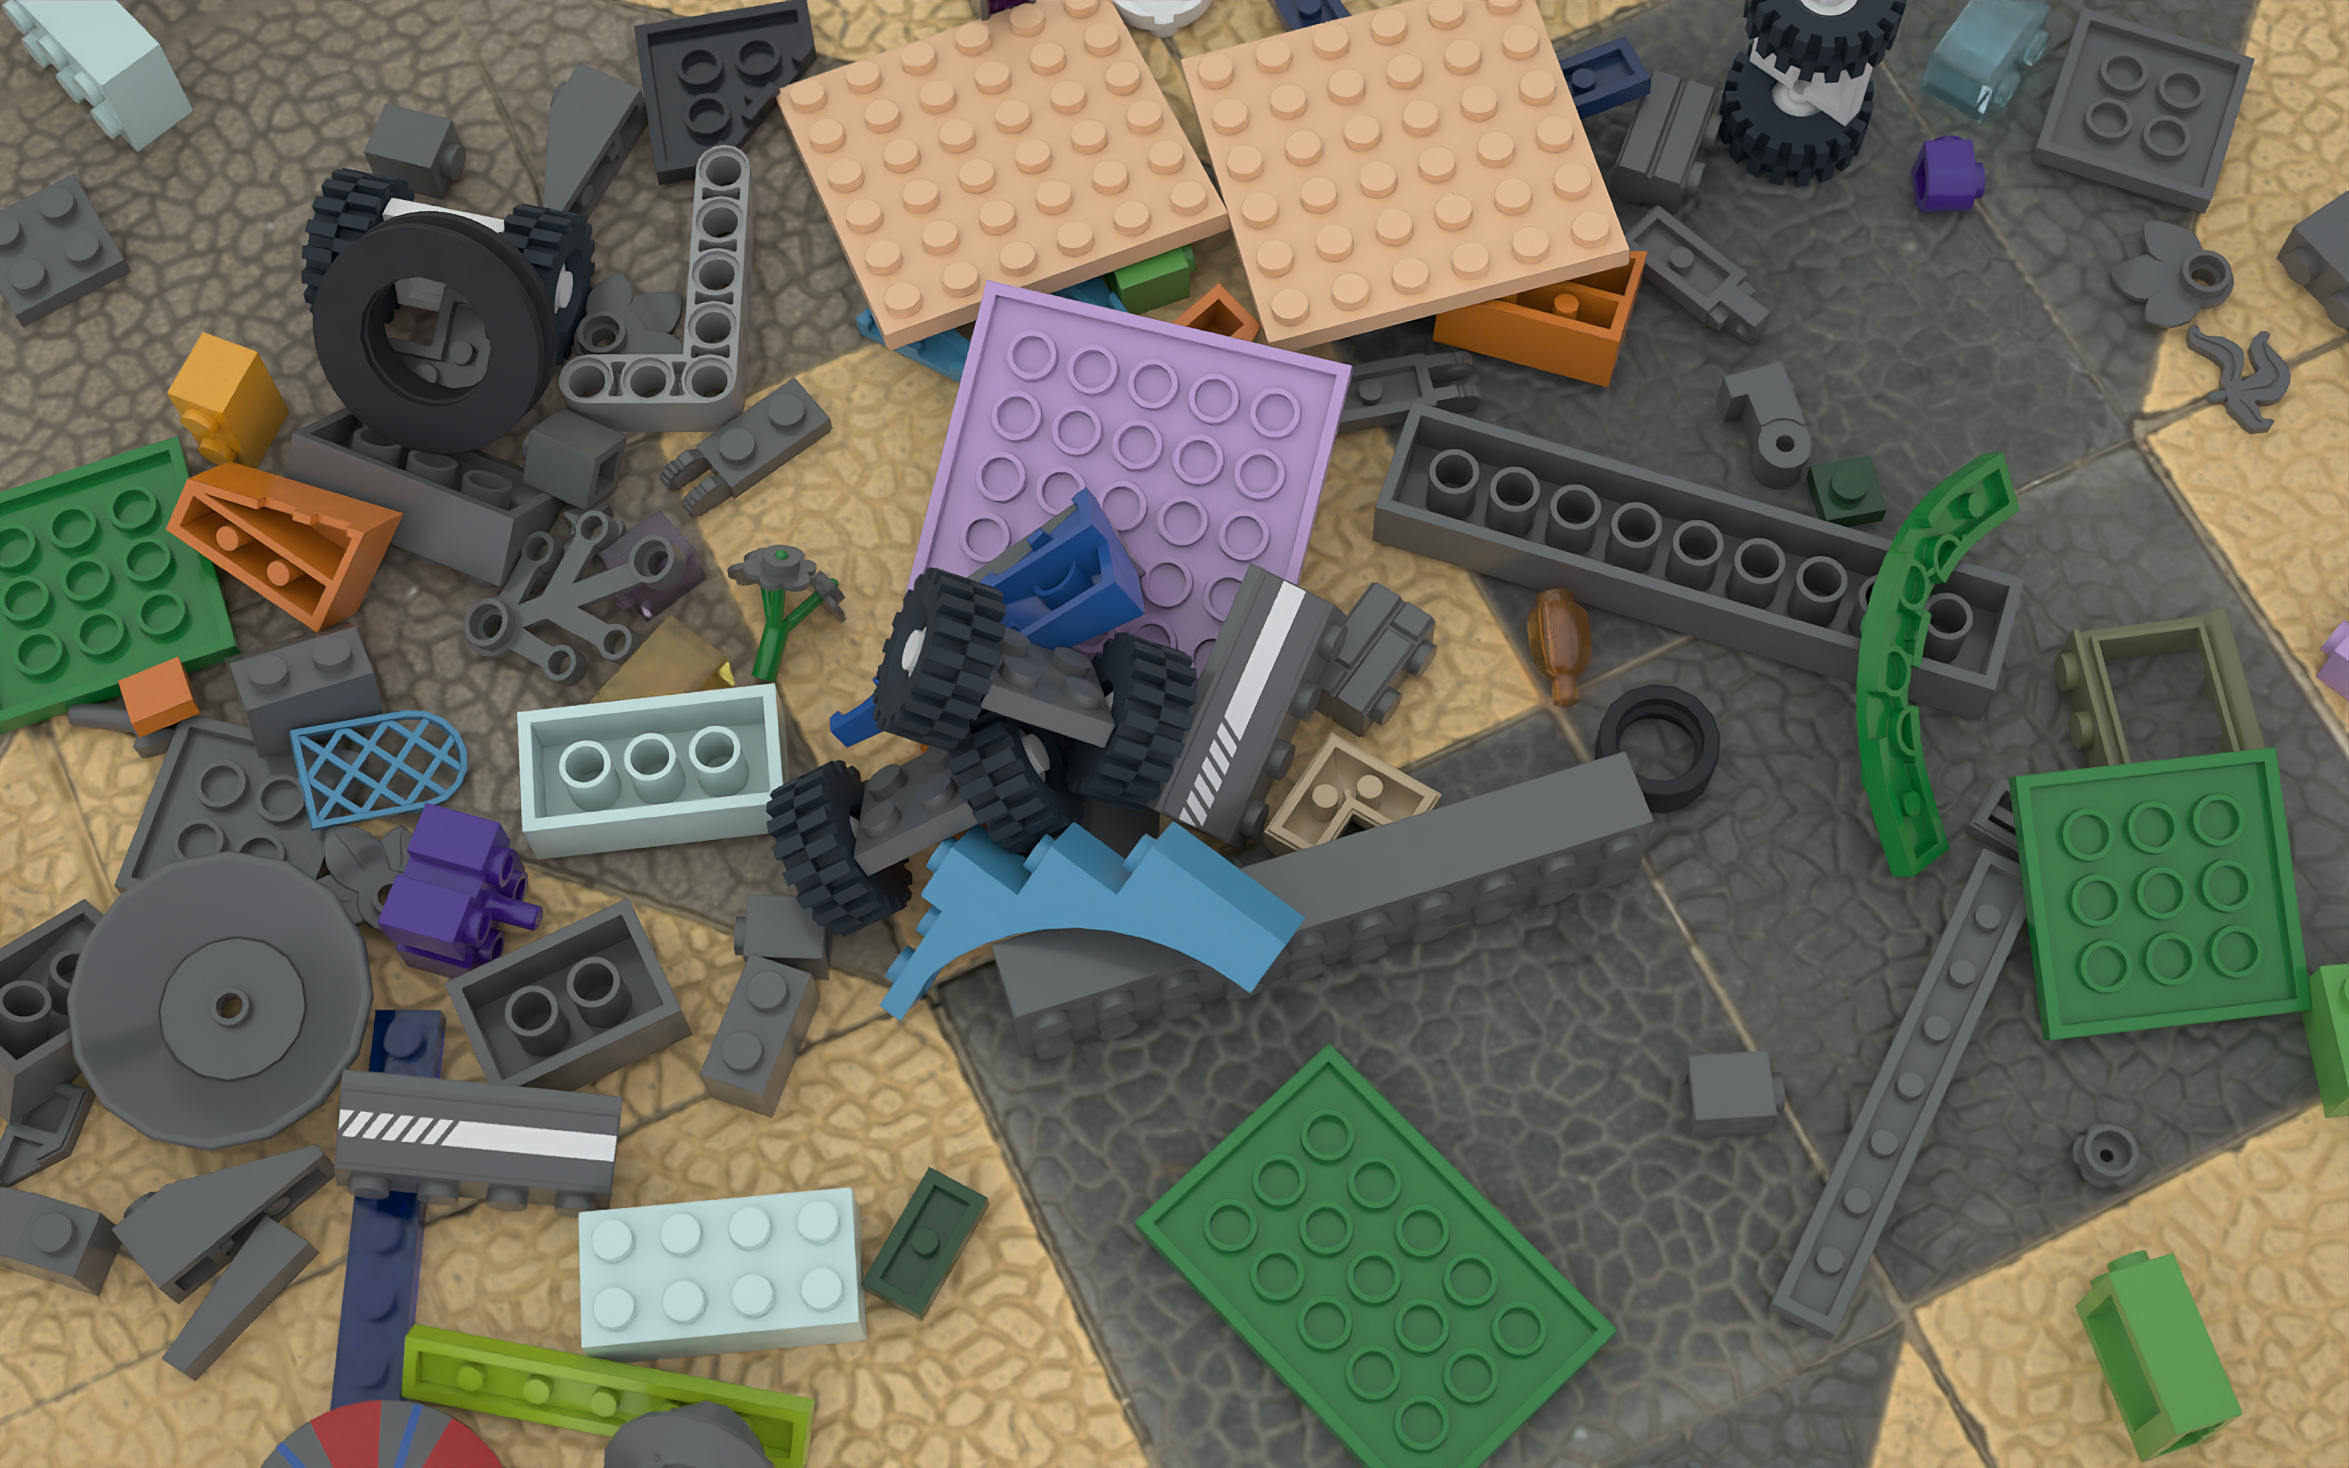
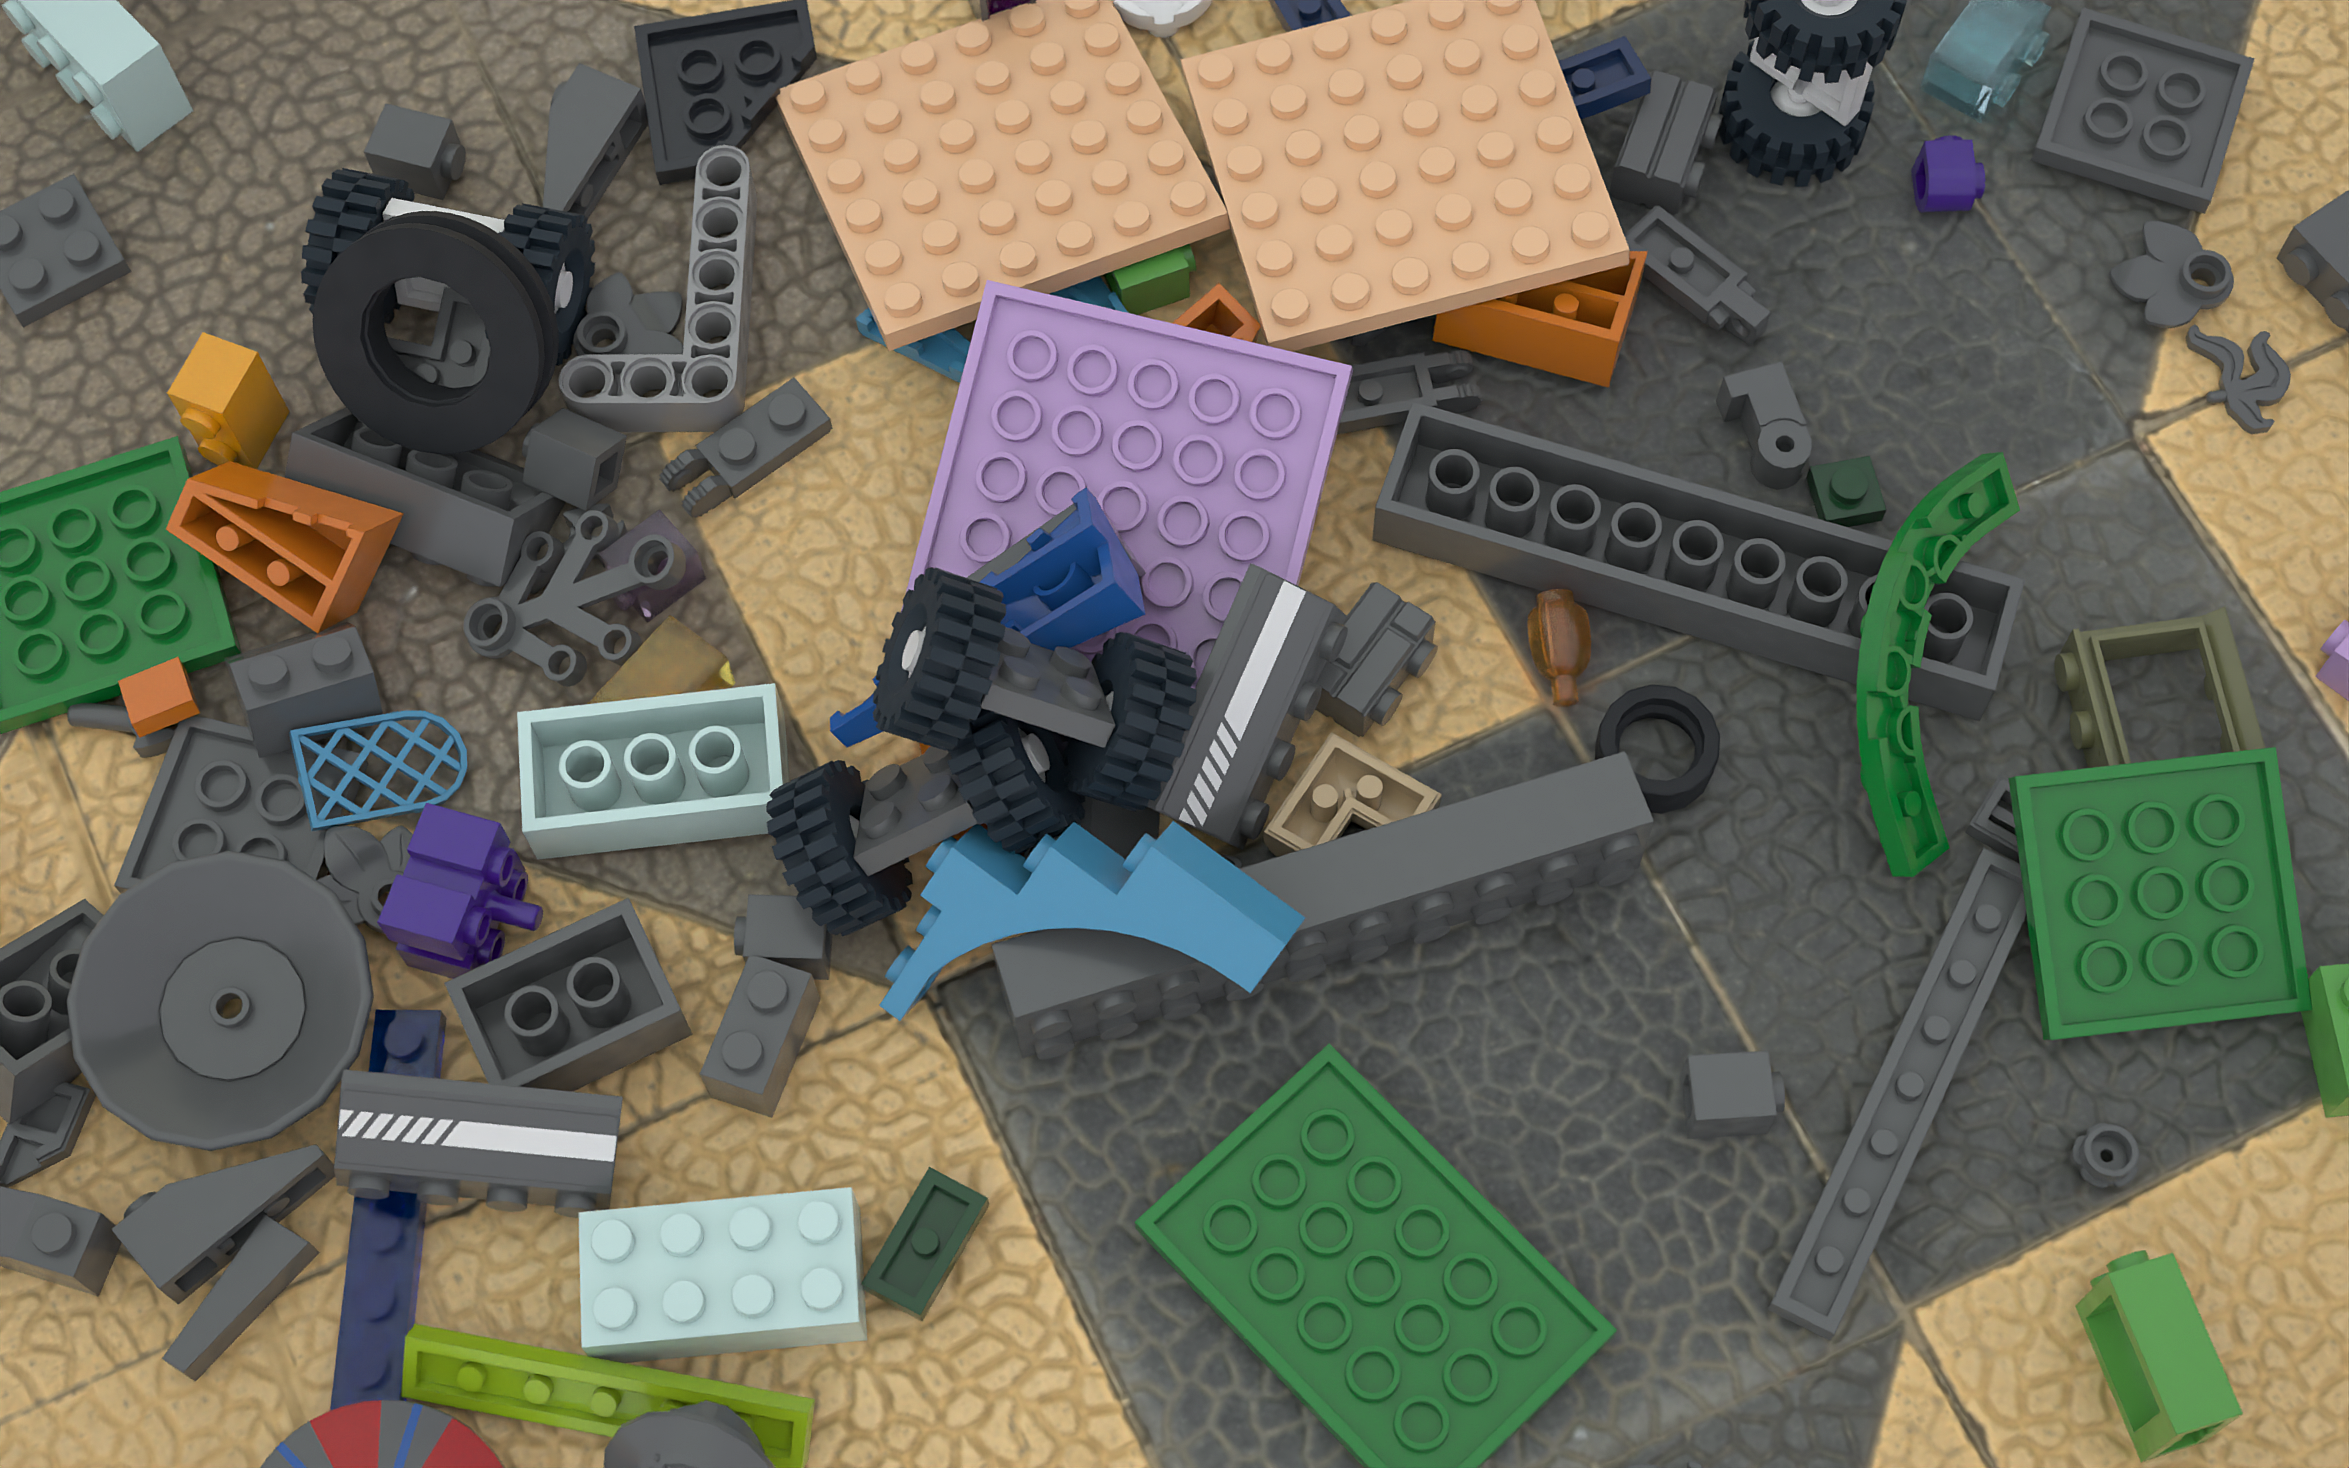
plant [727,545,846,682] -> none

